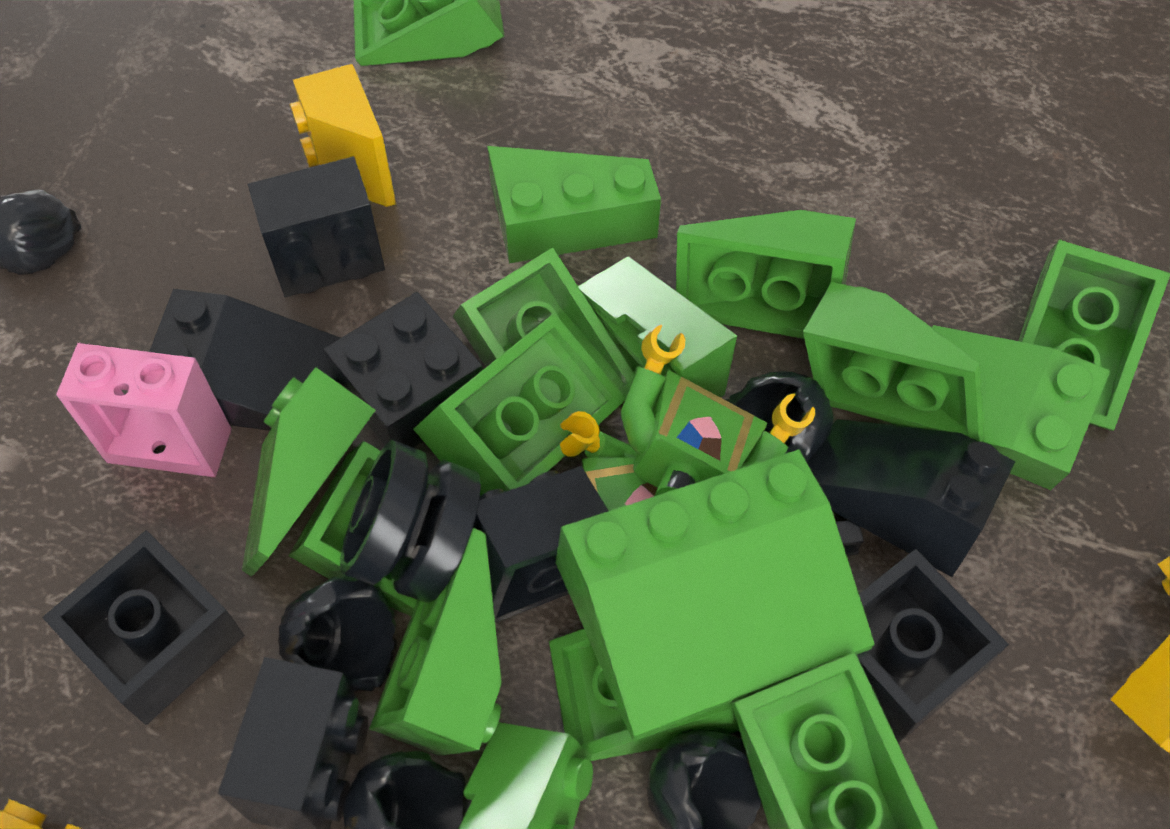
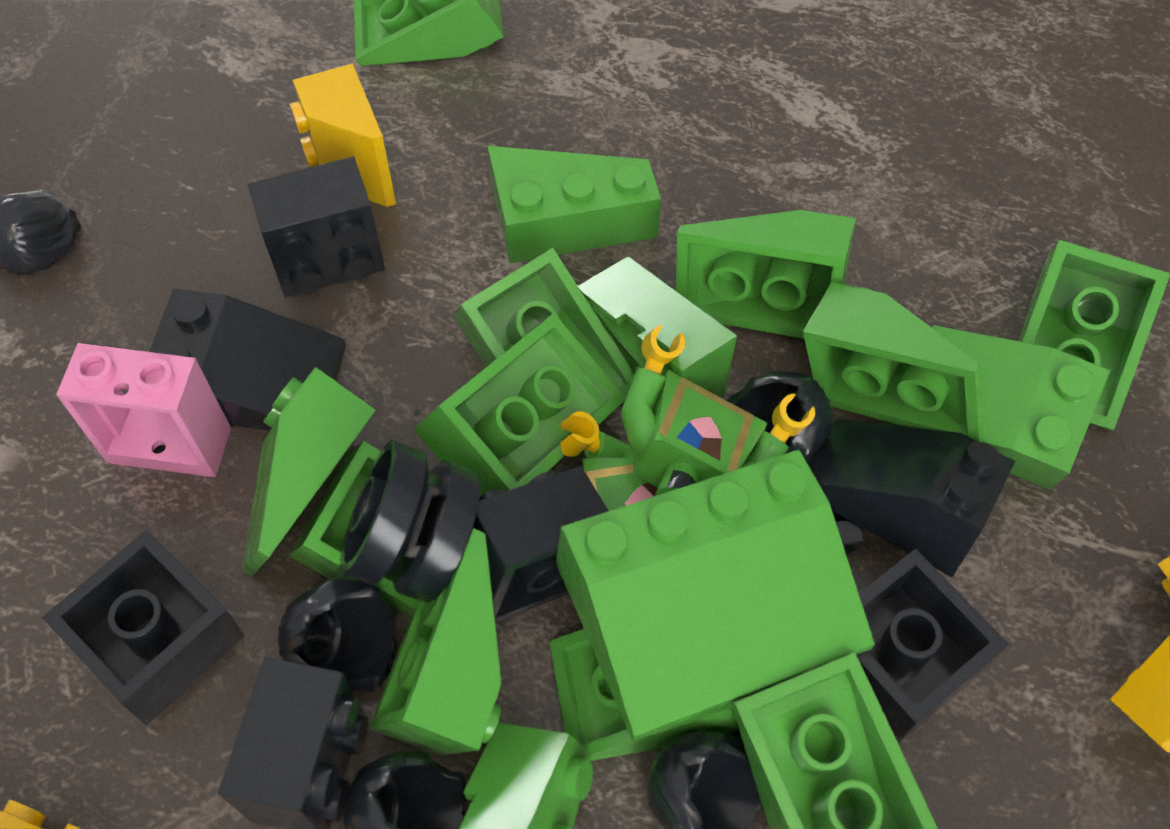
black brick [324,292,483,448] -> none

